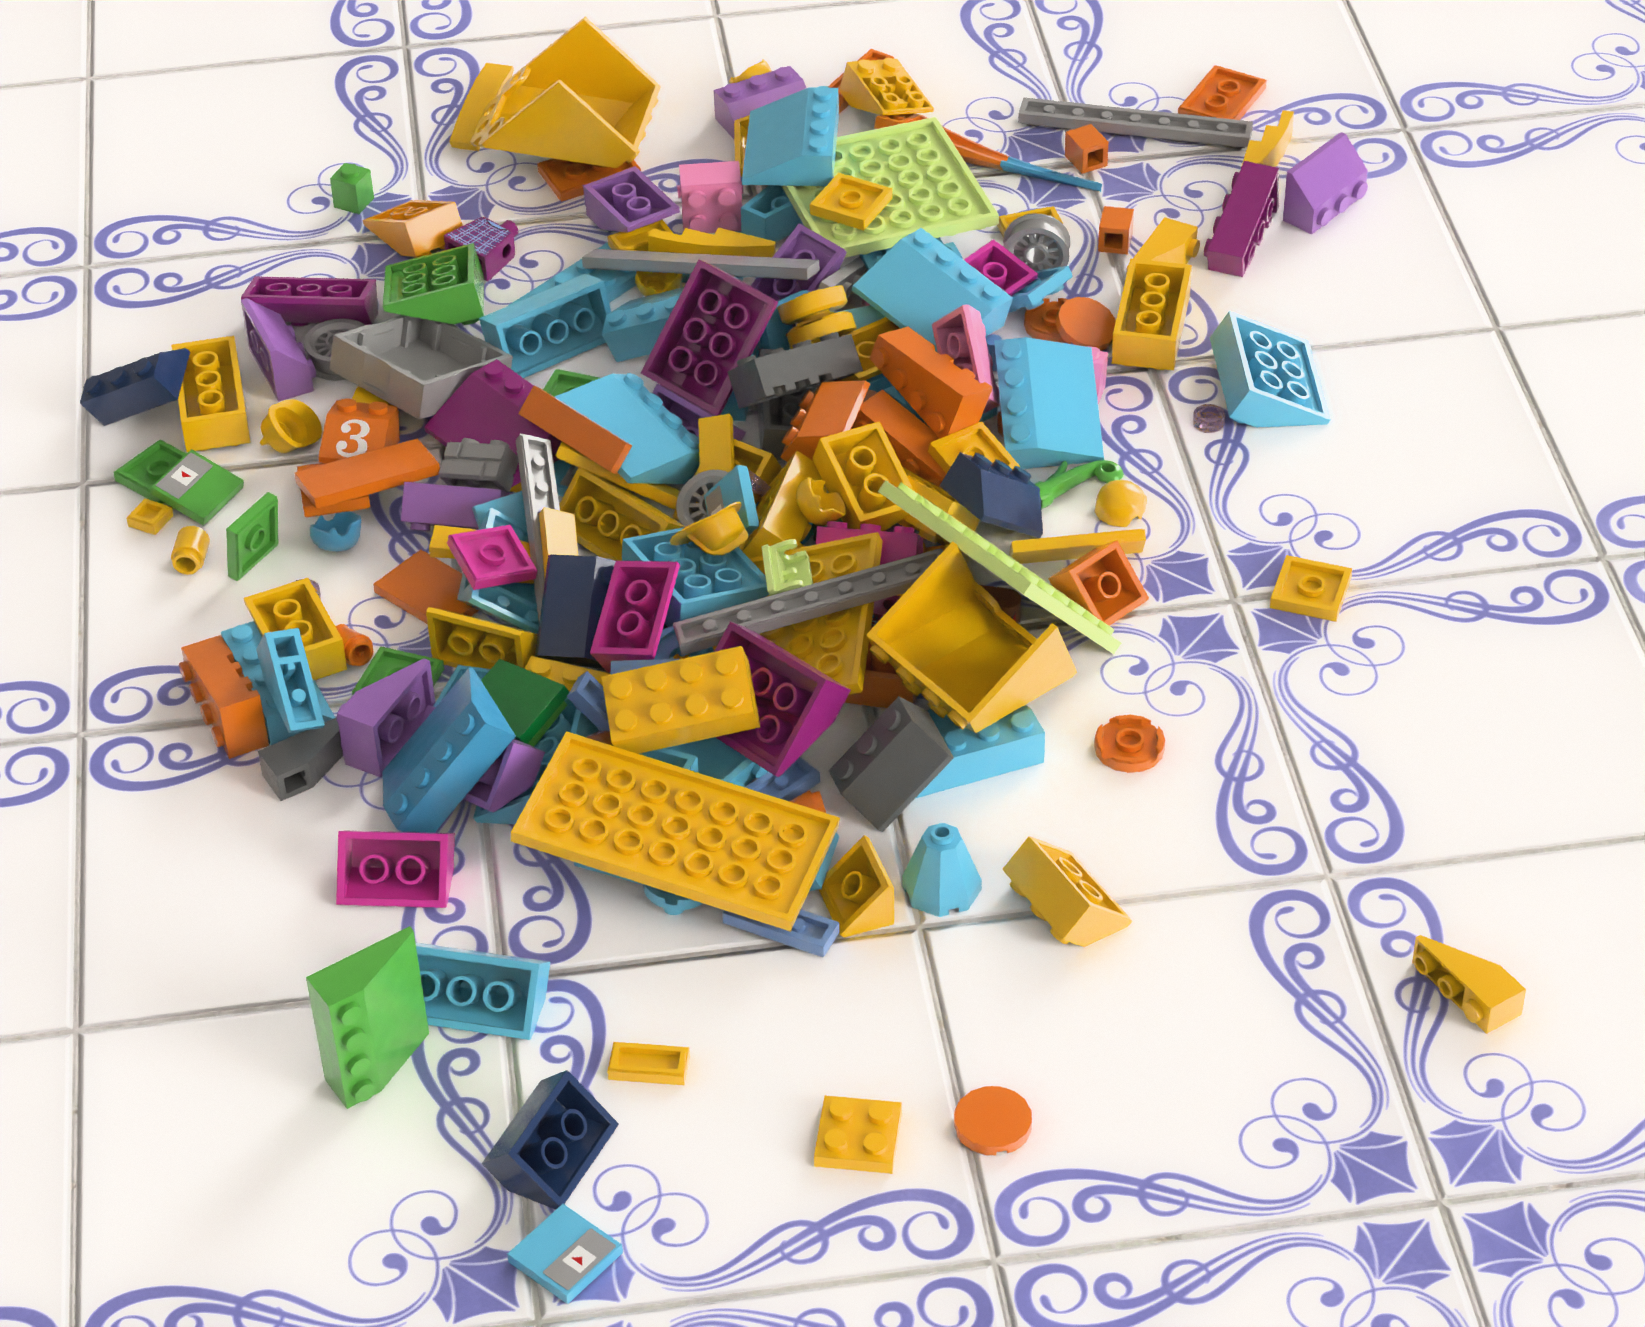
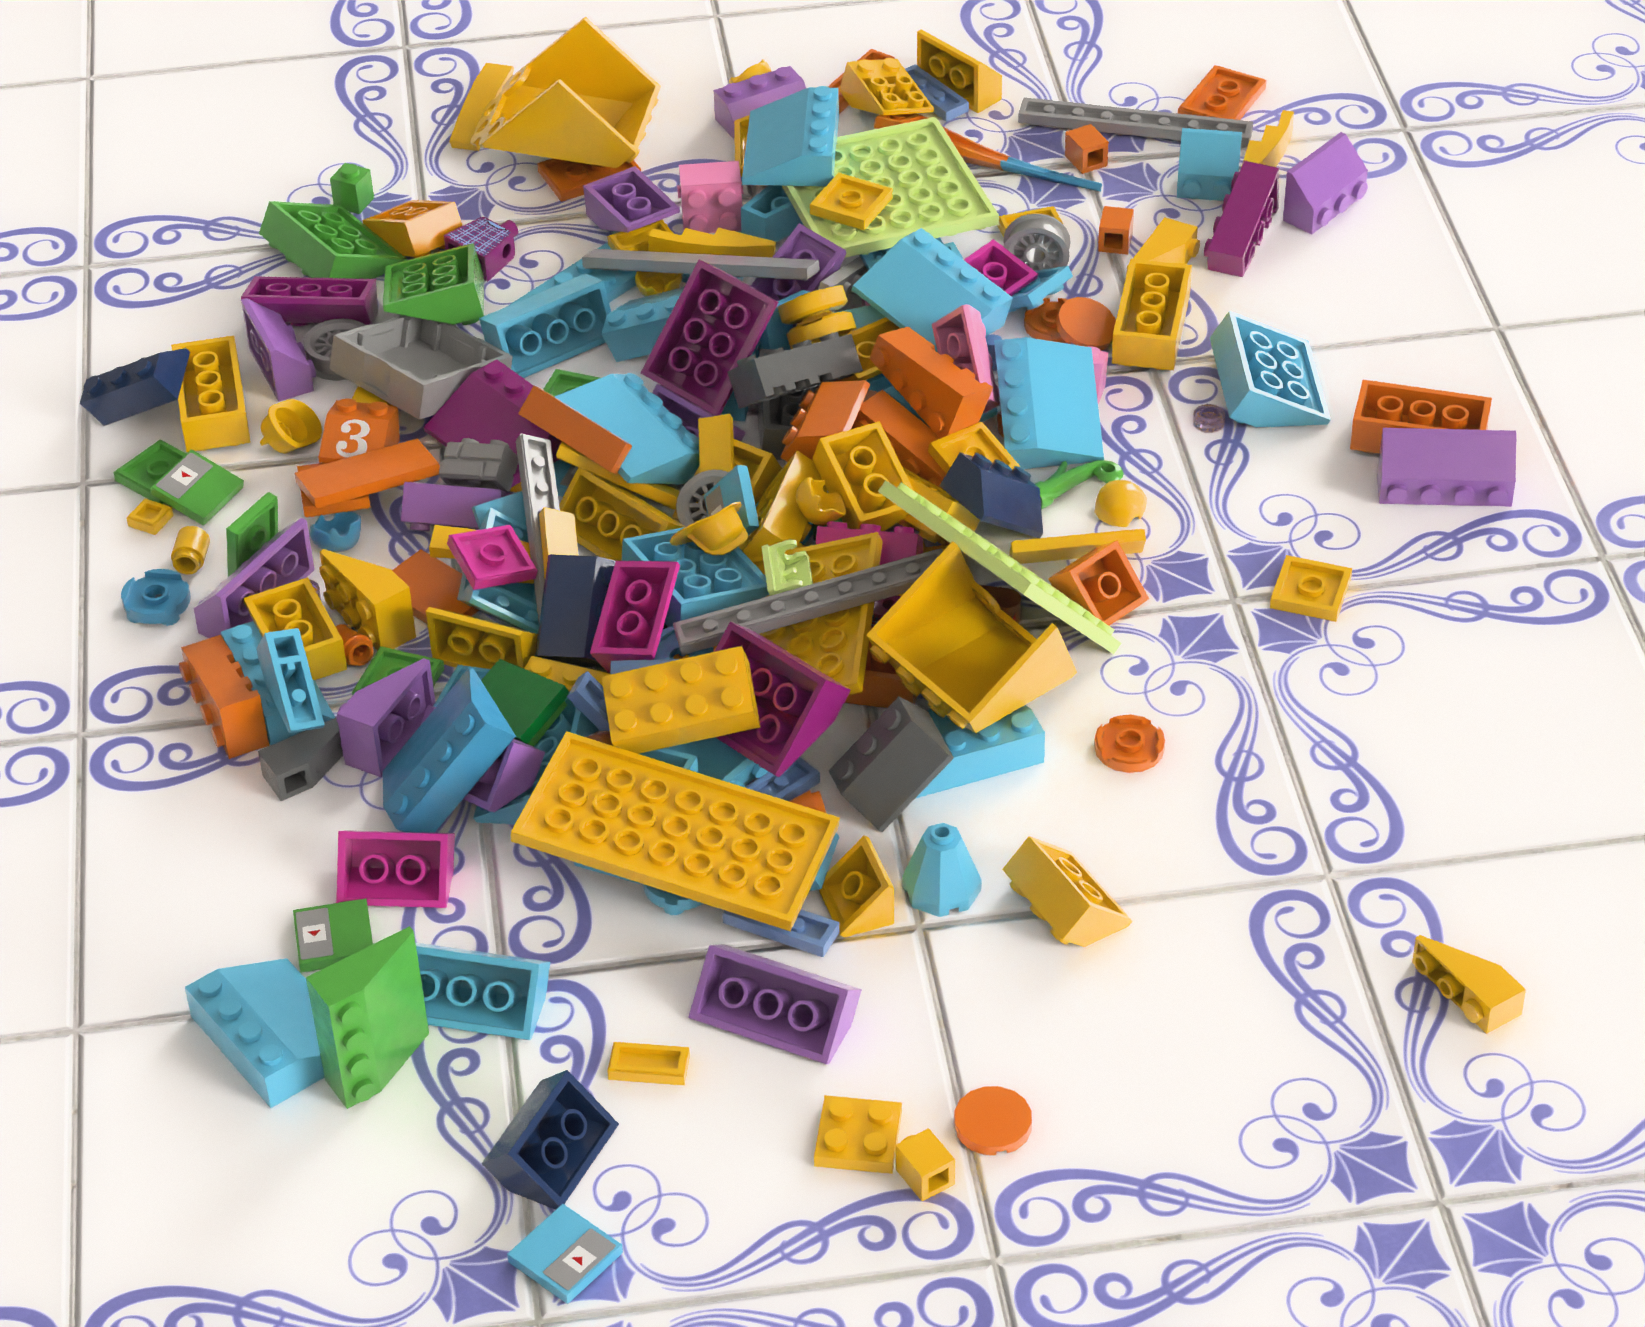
tile [748,469,771,497] -> none
none -> dark azure plate [121,569,191,626]
none -> medium azure slope [185,958,324,1108]
none -> medium lavender slope [193,518,315,638]
none -> bright green slope [259,201,407,279]
none -> bright green tile [293,898,373,973]
none -> yellow slope [319,549,416,651]
none -> medium lavender slope [688,944,862,1064]
none -> yellow brick [895,1128,955,1201]
none -> medium blue plate [905,64,969,122]
none -> yellow slope [917,29,1002,113]
none -> medium azure slope [1177,128,1242,201]
none -> orange brick [1350,379,1492,454]
none -> medium lavender slope [1377,428,1517,507]

